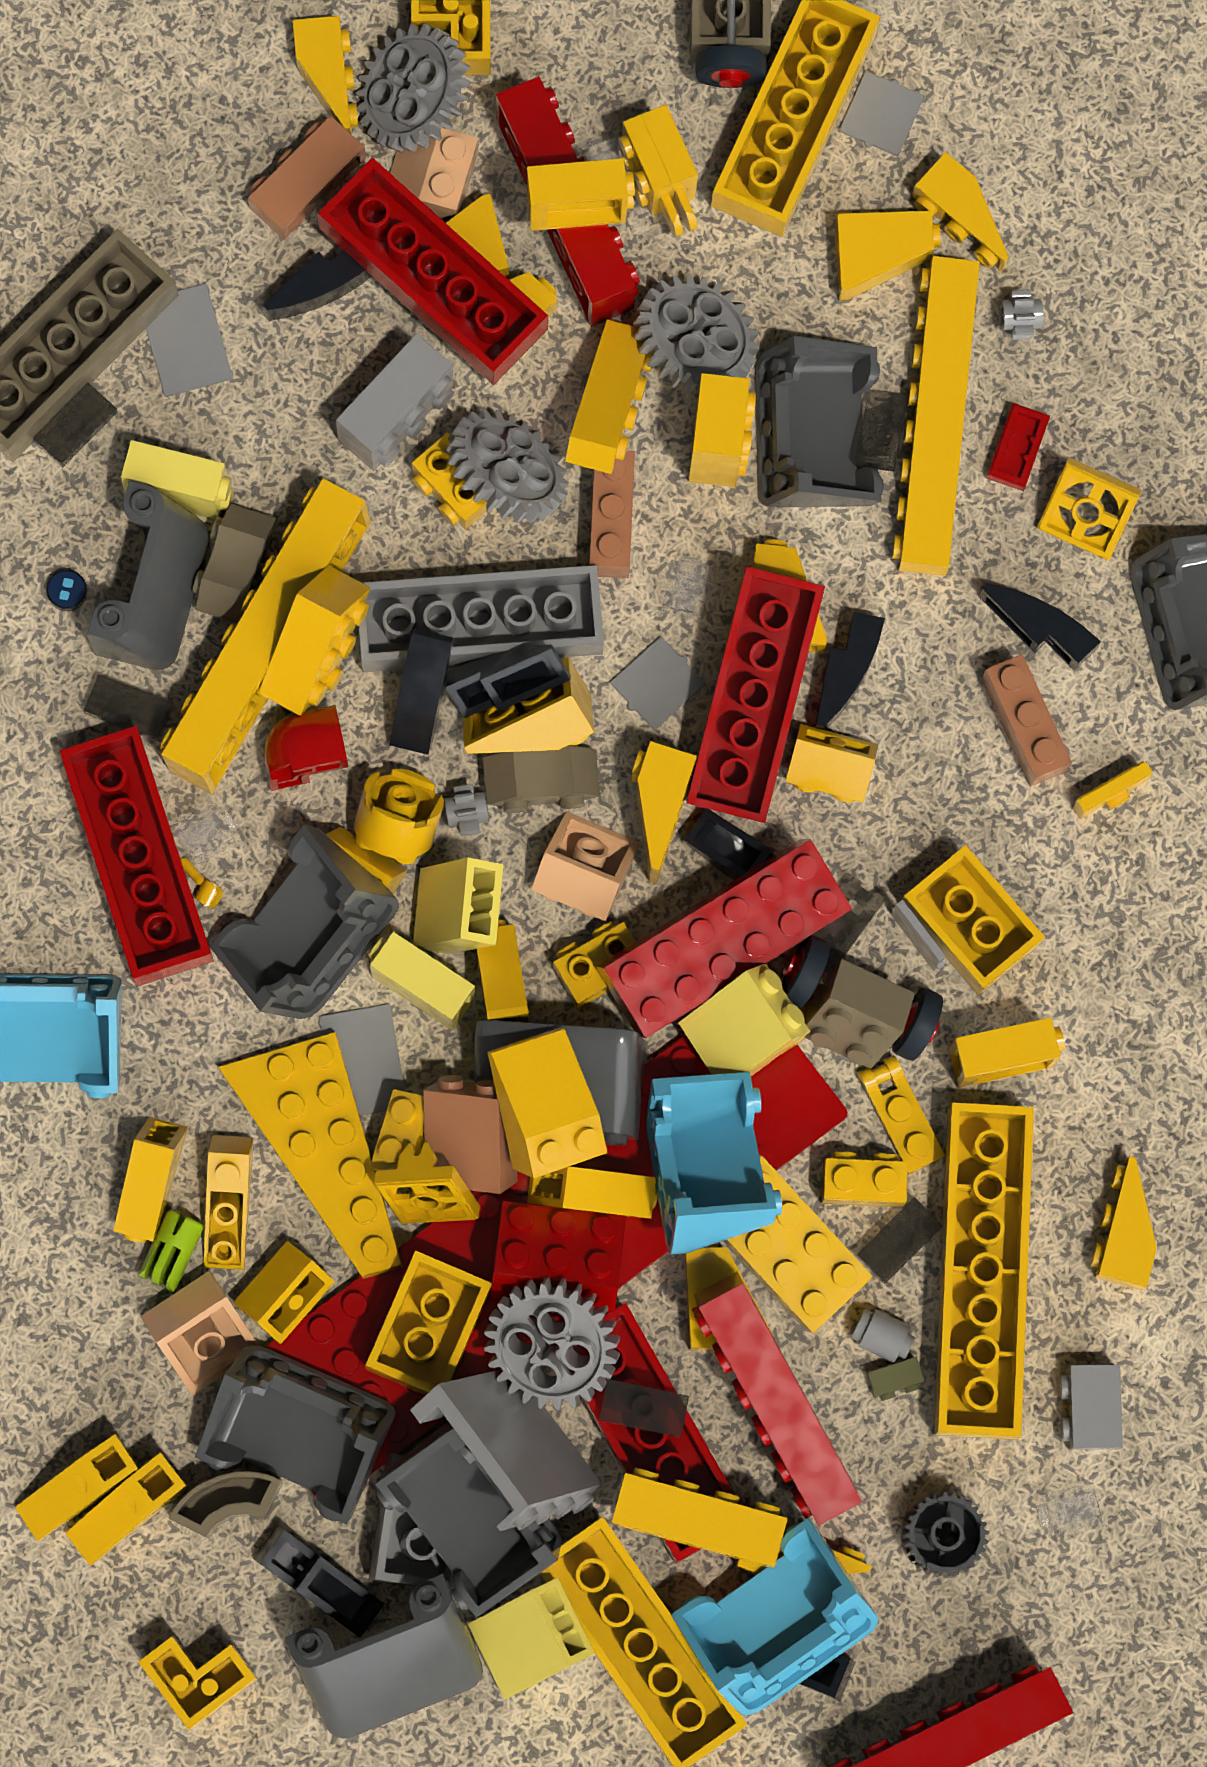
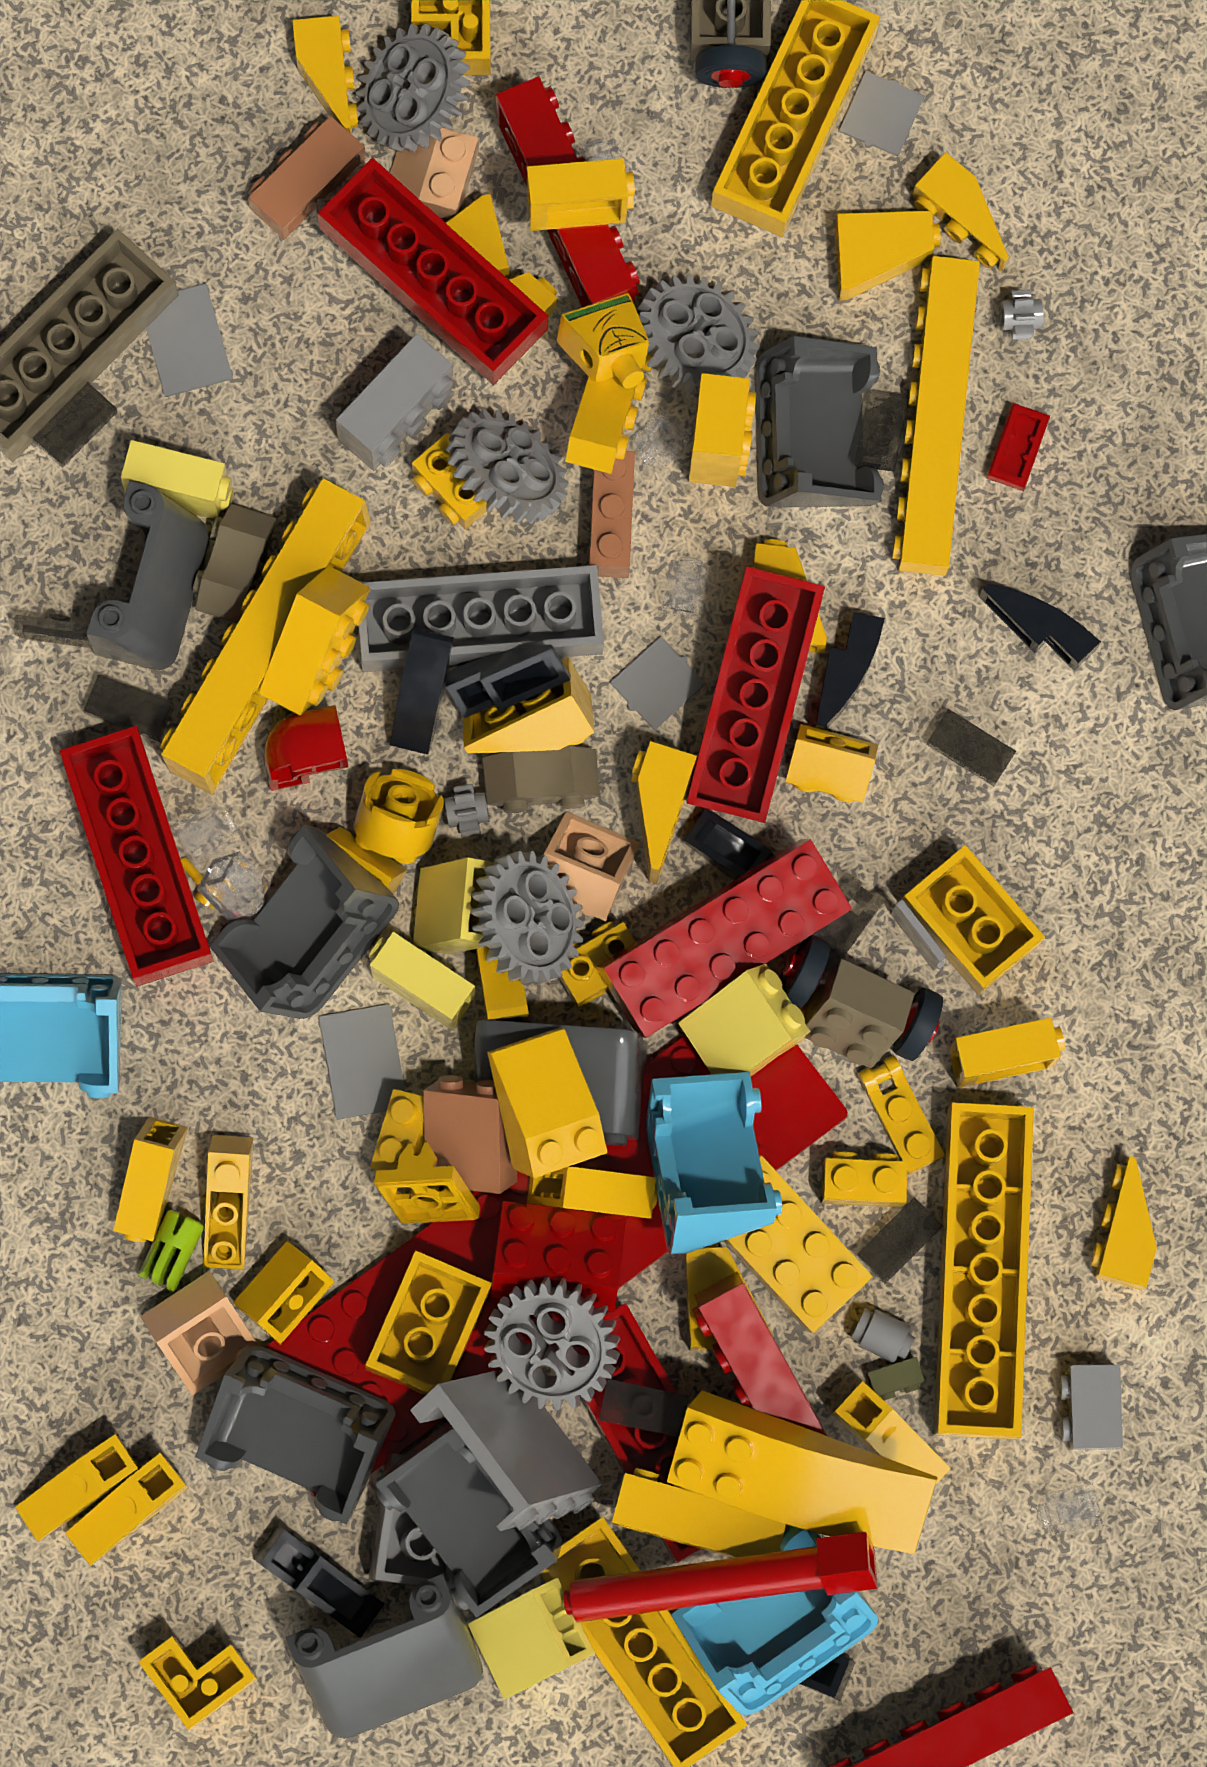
dark blue tile [46,570,88,612] -> none
dark tan brick [169,1472,283,1539] -> none
yellow wing [218,1032,403,1279] -> none
black slope [262,250,372,321] -> none
yellow brick [617,104,698,238] -> none
dark grey brick [902,1492,989,1578] -> none
nougat brick [981,654,1072,787] -> none
yellow piece [1037,458,1142,561] -> none
yellow plate [1073,761,1153,819] -> none
none -> clear smoke plate [14,614,92,649]
none -> clear brick [197,851,271,921]
none -> light grey gear [471,851,584,985]
none -> yellow torso [556,293,649,388]
none -> red brick [564,1532,878,1623]
none -> clear brick [632,408,691,469]
none -> yellow slope [667,1390,938,1554]
none -> yellow slope [831,1381,951,1484]
none -> clear smoke plate [926,709,1016,787]

